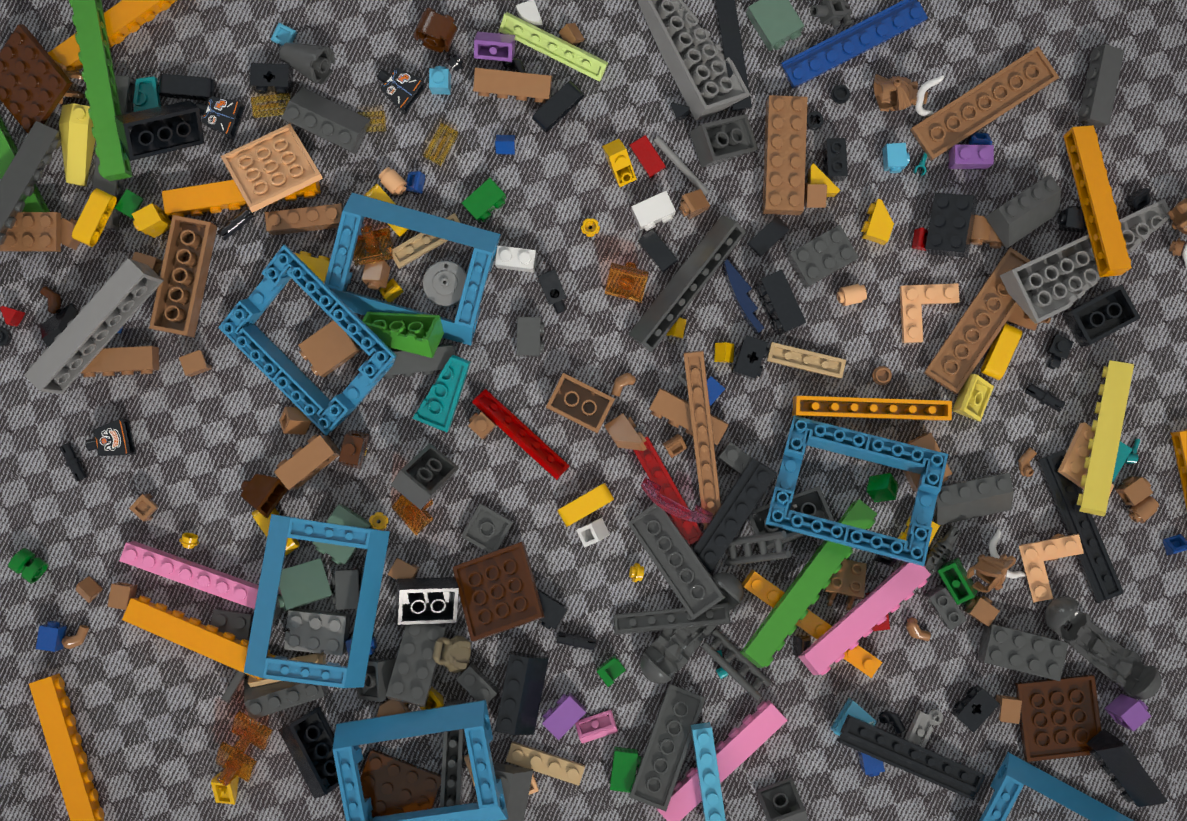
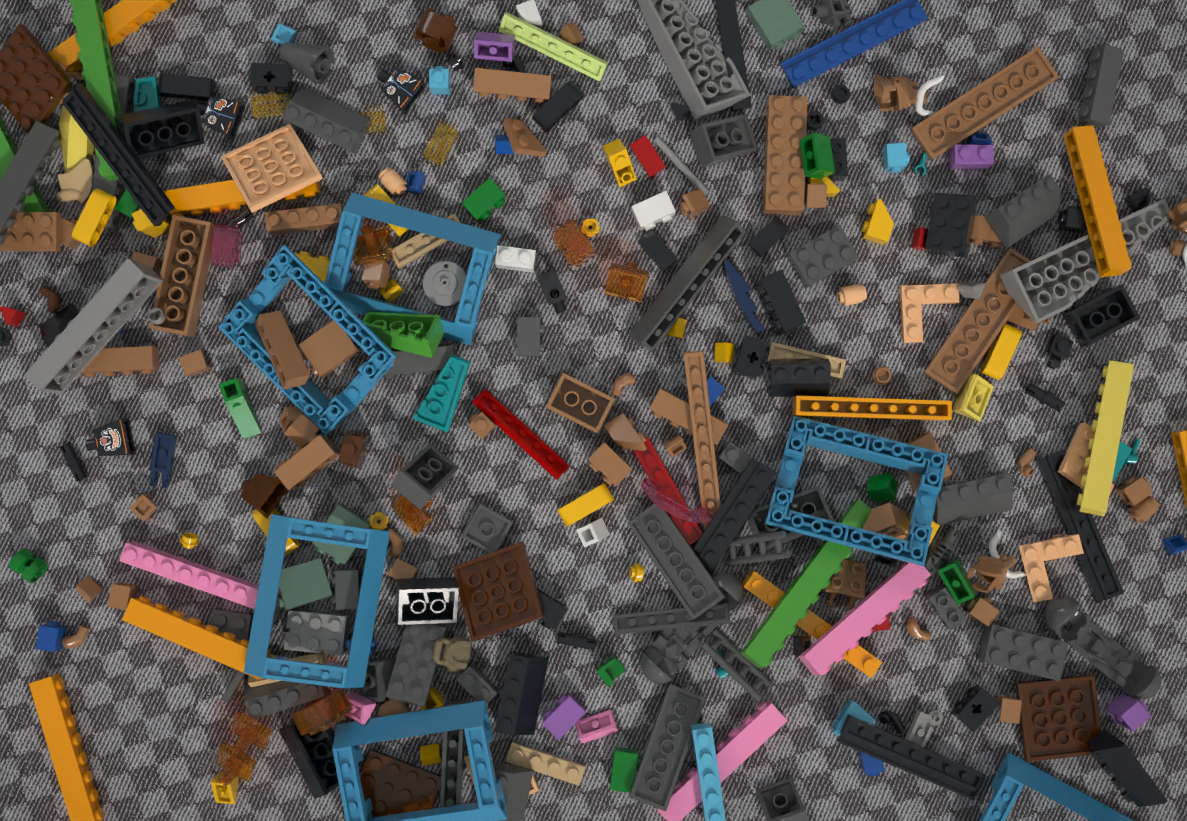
none -> tan arm [56,159,94,205]
none -> black plate [62,83,175,227]
none -> light grey hinge [147,308,166,325]
none -> dark blue hinge [150,433,177,488]
none -> clear pink brick [210,223,243,268]
none -> slope [219,378,262,439]
none -> medium nougat brick [255,310,310,389]
none -> medium nougat panel [284,414,320,448]
none -> clear orange brick [291,689,352,736]
none -> bright pink slope [340,692,376,725]
none -> medium nougat arm [388,528,403,557]
none -> yellow slope [420,743,442,766]
none -> medium nougat wing [502,118,547,157]
none -> clear orange brick [553,218,595,269]
none -> medium nougat brick [588,442,632,486]
none -> black slope [770,358,831,397]
none -> green brick [800,133,835,179]
none -> medium nougat slope [862,503,909,539]
none -> light grey slope [957,281,985,299]

